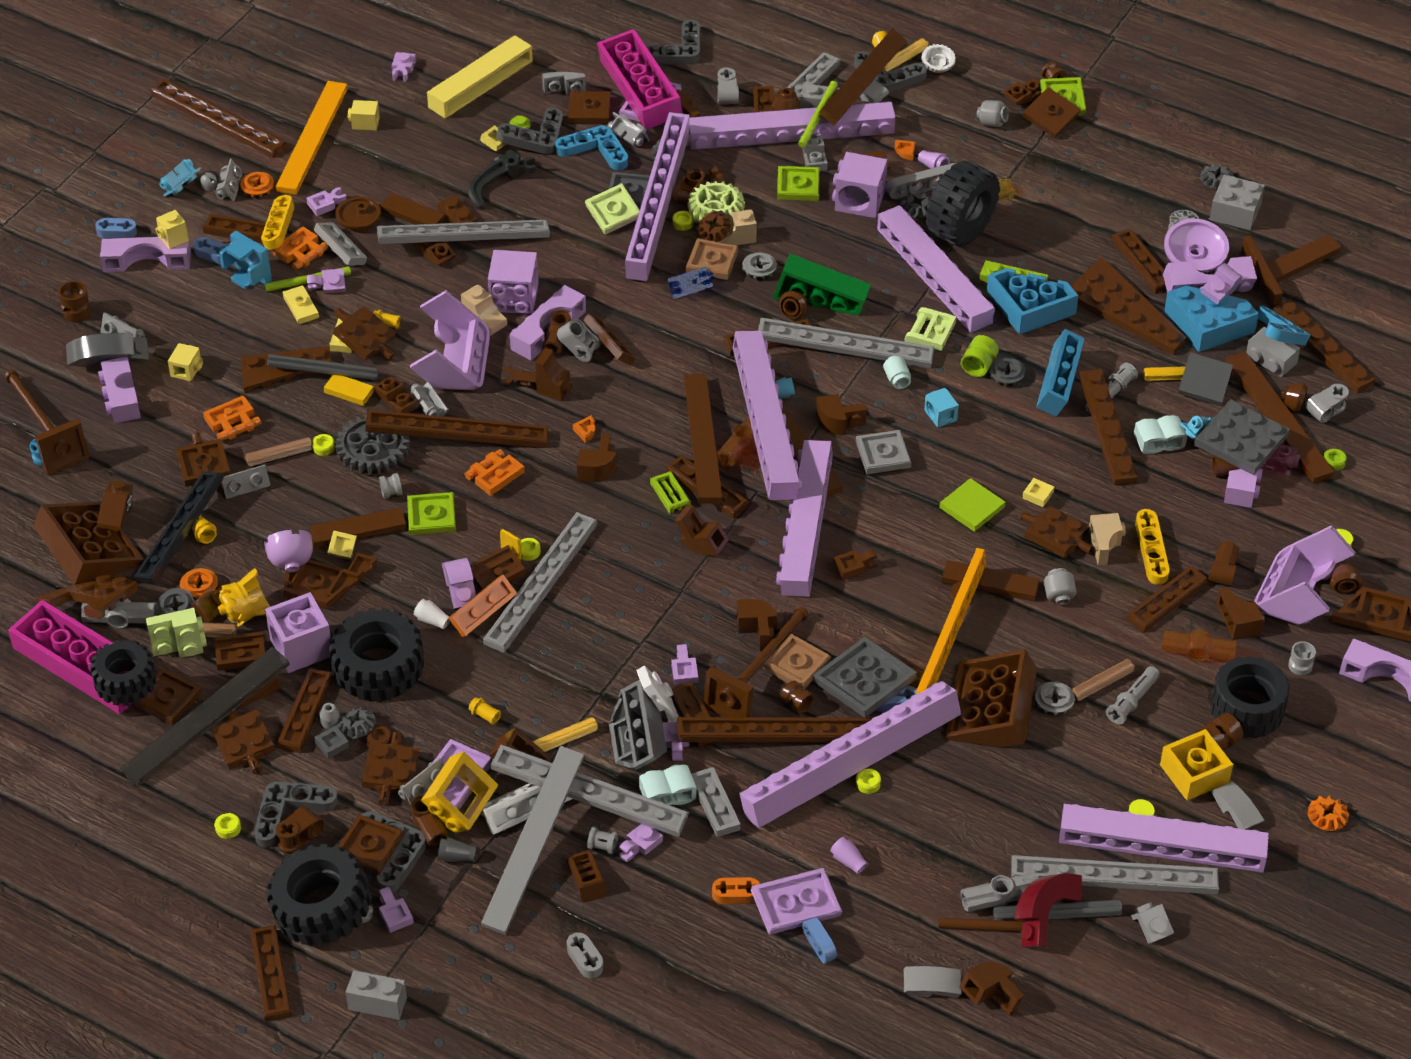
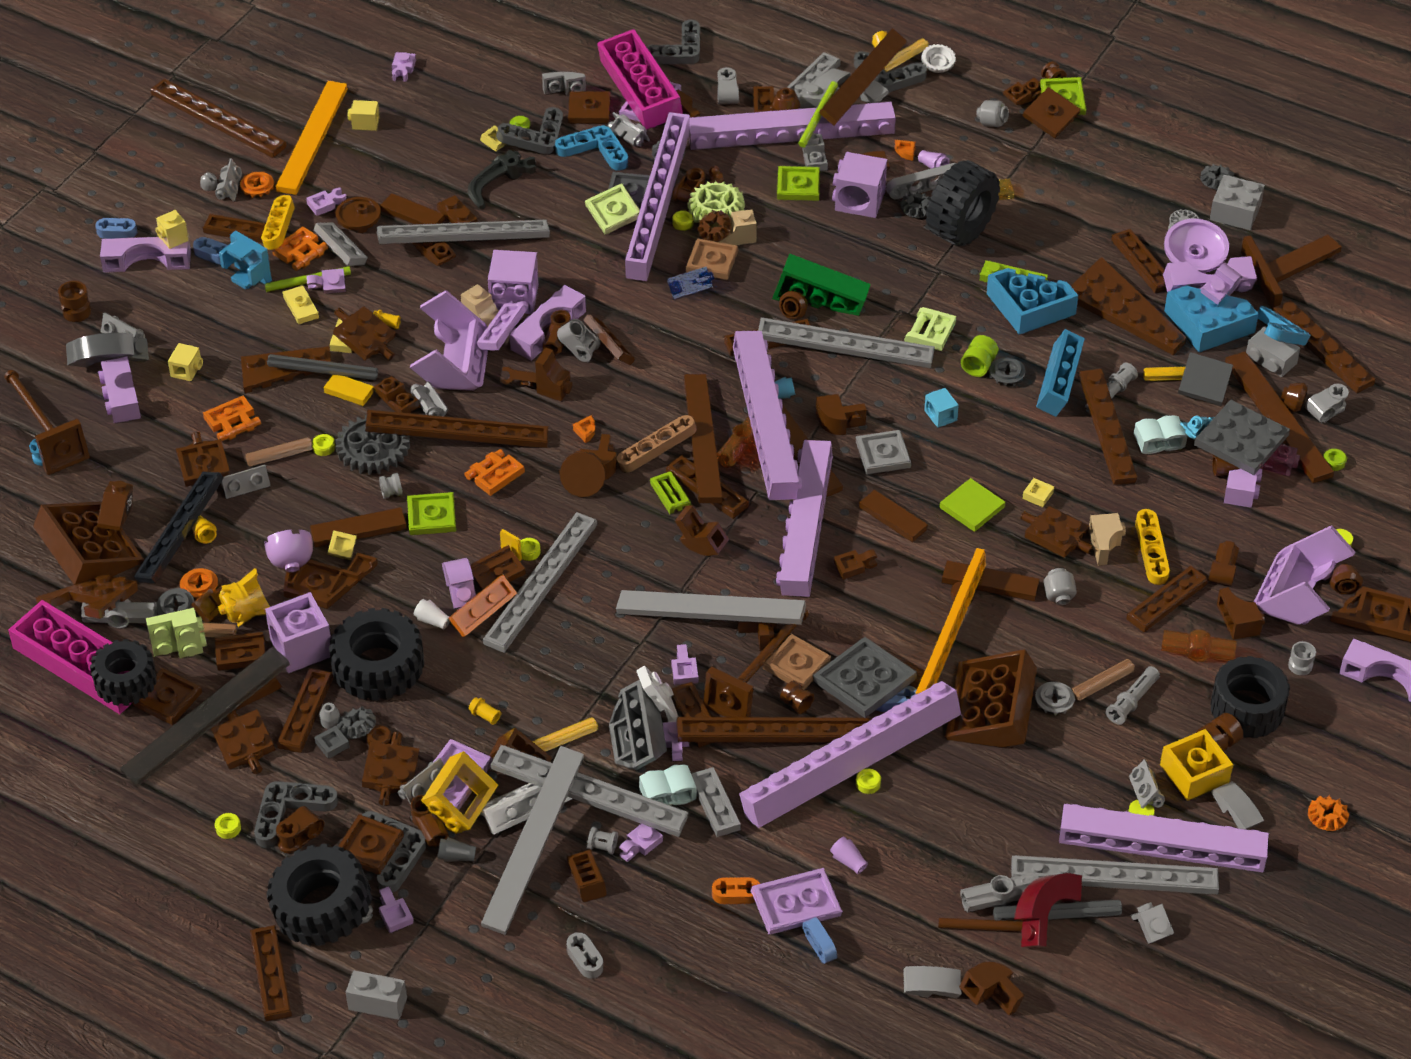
medium azure hinge [159,159,201,197] -> none
light yellow brick [427,35,533,119] -> none
light grey gear [743,253,777,280] -> none
lavender brick [877,205,995,333] -> none
light aqua brick [883,356,911,389] -> none
none -> lavender plate [477,303,526,351]
none -> reddish brown tile [560,451,606,497]
none -> light grey tile [616,590,806,625]
none -> medium nougat beam [617,415,697,472]
none -> light grey slope [814,68,851,88]
none -> reddish brown tile [859,489,928,543]
none -> light grey hinge [1129,759,1165,808]

